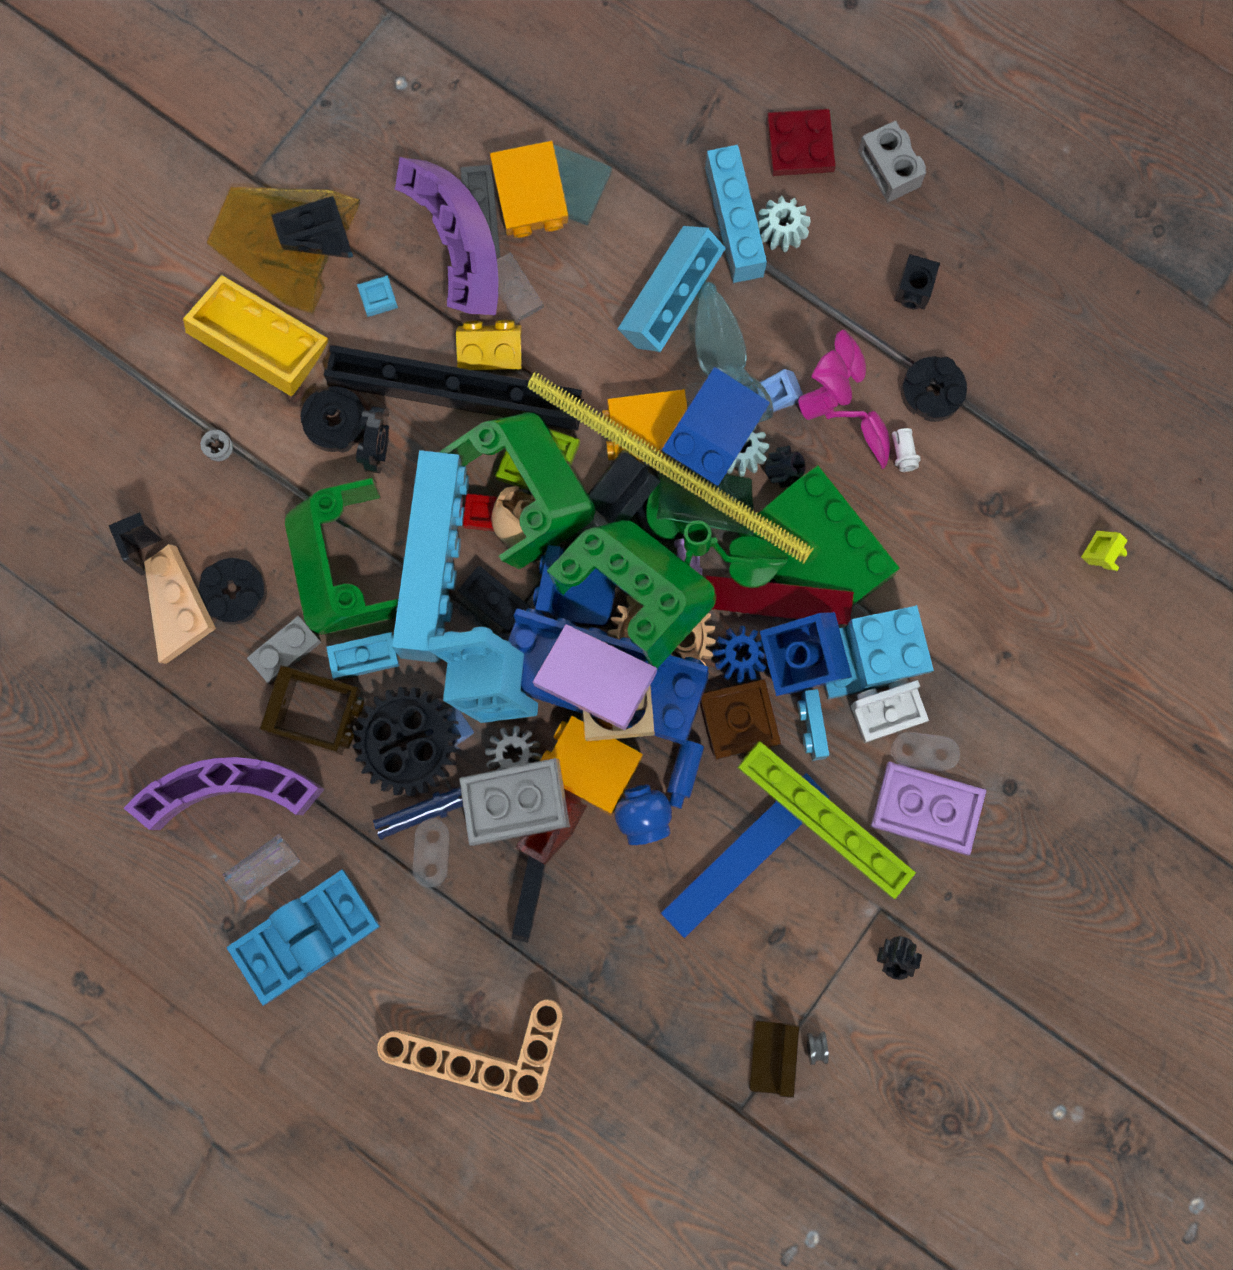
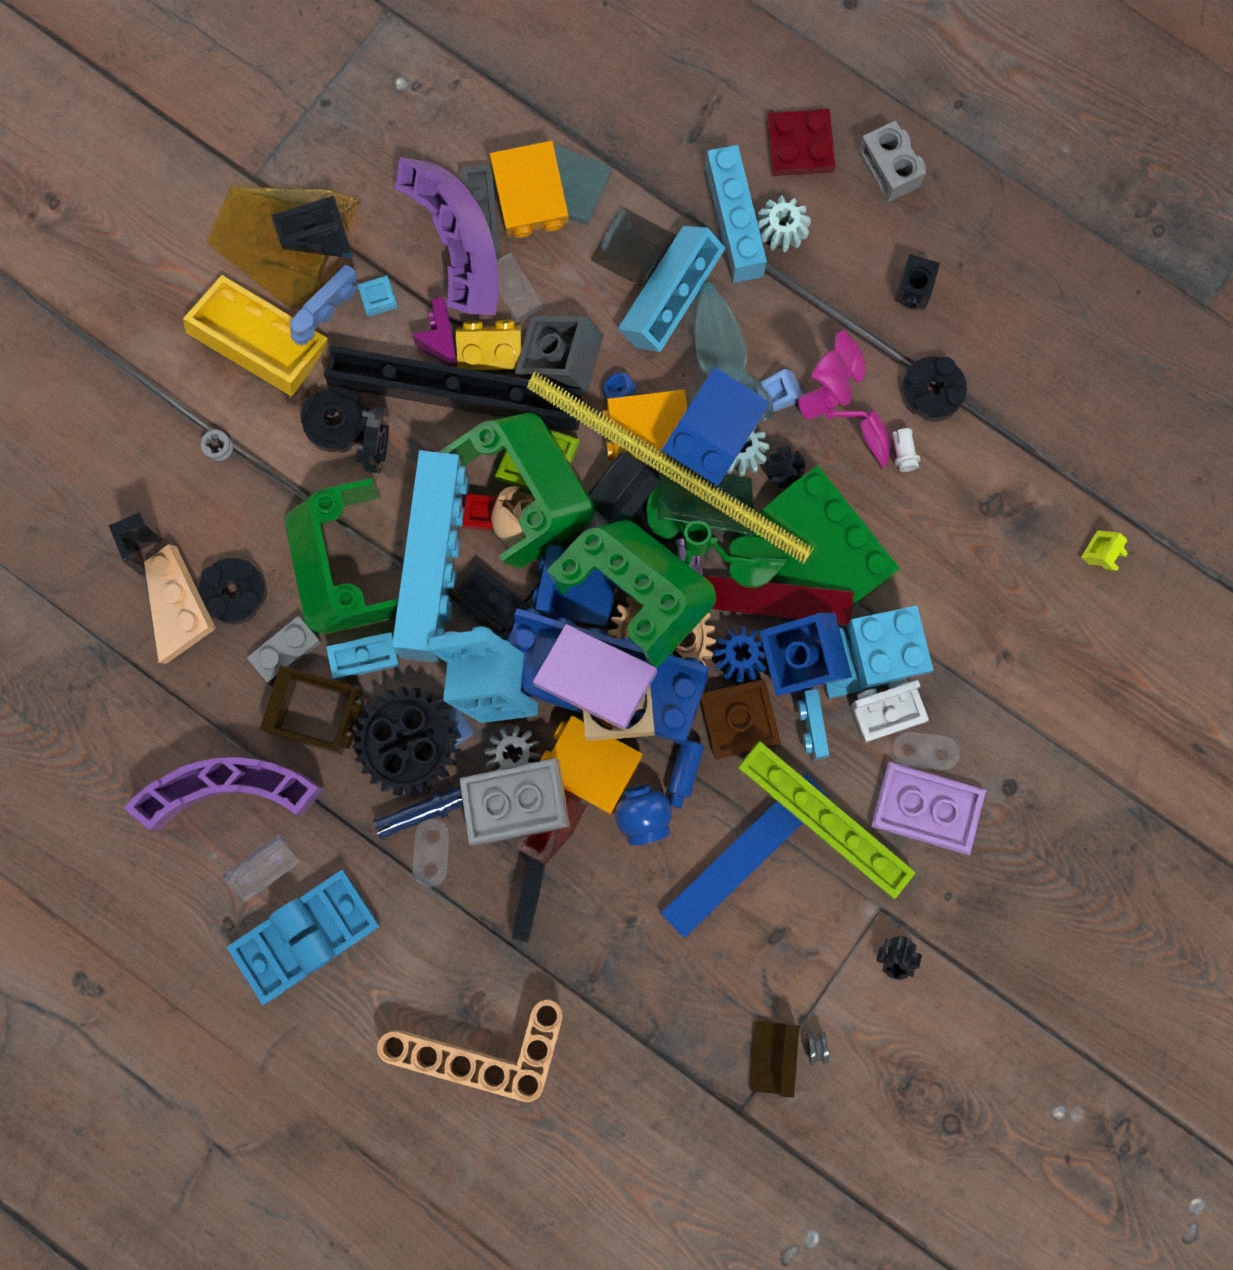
none -> medium blue hinge [290,265,357,346]
none -> magenta slope [412,297,457,367]
none -> dark grey slope [514,316,604,393]
none -> clear smoke slope [591,207,677,288]
none -> blue tile [603,373,637,399]

